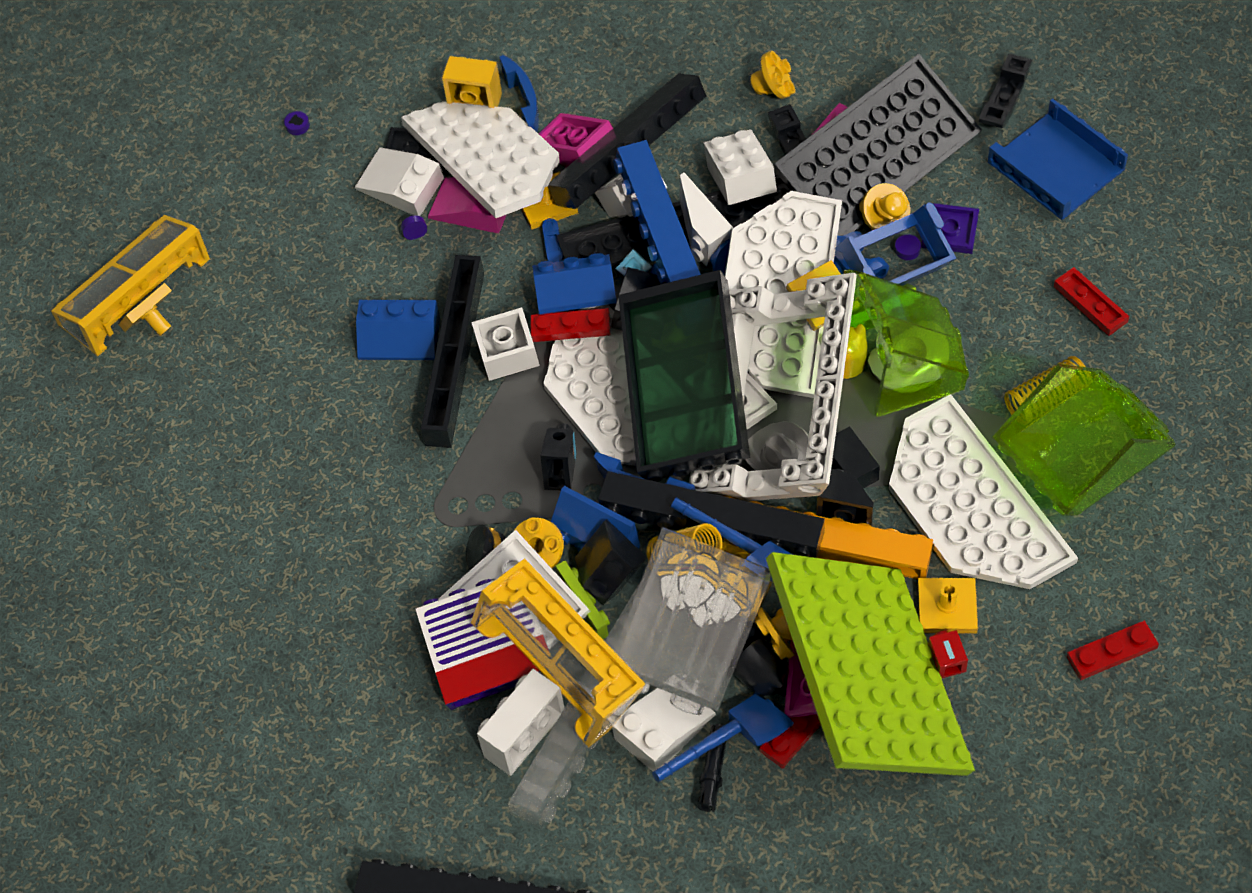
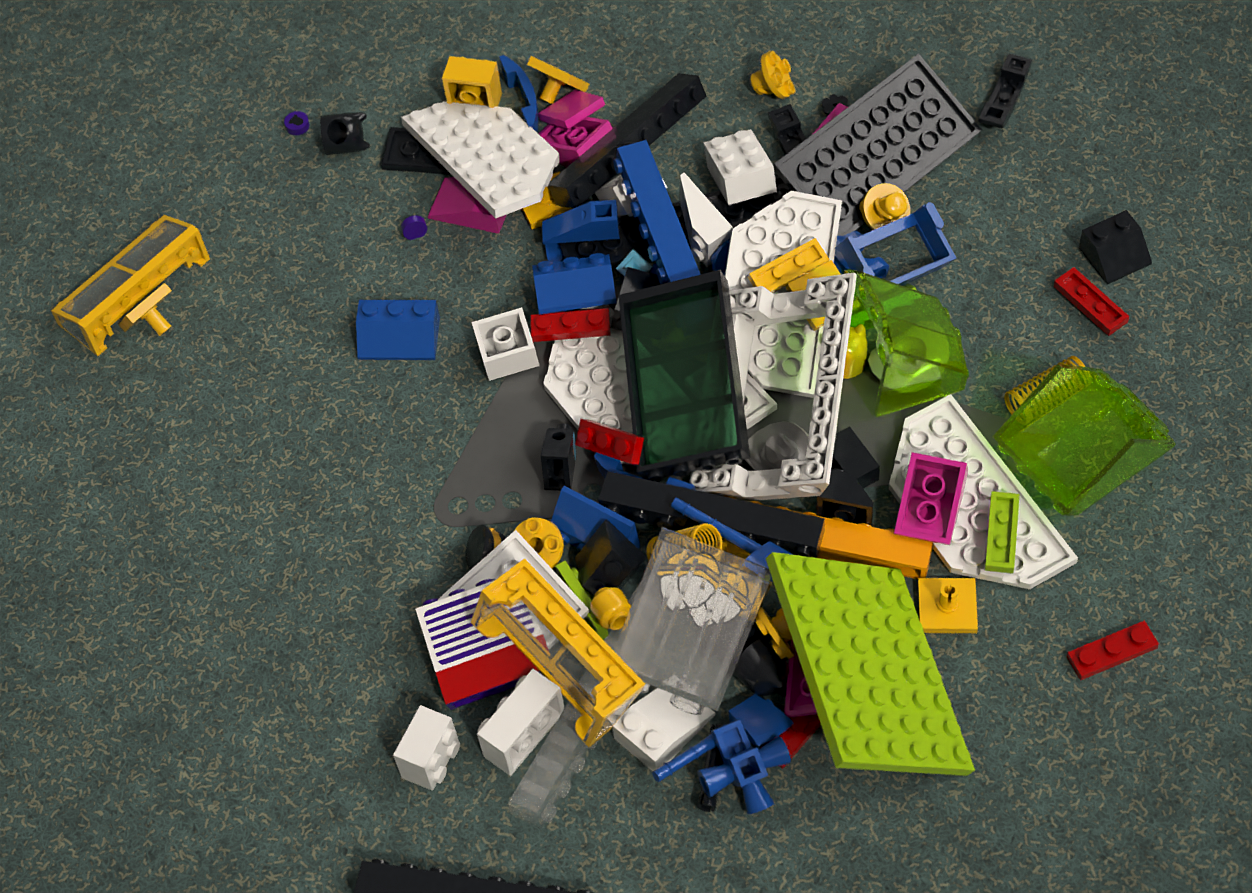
white slope [355,148,444,216] -> none
black brick [421,255,484,448] -> none
dark purple tile [895,234,921,260] -> none
dark purple tile [921,203,979,254] -> none
red brick [928,630,968,678] -> none
blue panel [988,98,1128,220] -> none
none -> black piece [320,112,370,155]
none -> white brick [393,705,460,791]
none -> yellow tile [527,56,590,104]
none -> dark pink tile [538,90,605,129]
none -> blue slope [542,200,619,244]
none -> red plate [575,419,644,465]
none -> yellow head [590,587,633,630]
none -> blue brick [697,719,791,814]
none -> yellow plate [747,238,830,293]
none -> black plant [821,94,849,115]
none -> dark pink slope [894,452,968,545]
none -> lime plate [985,491,1020,574]
none -> black slope [1079,210,1152,285]

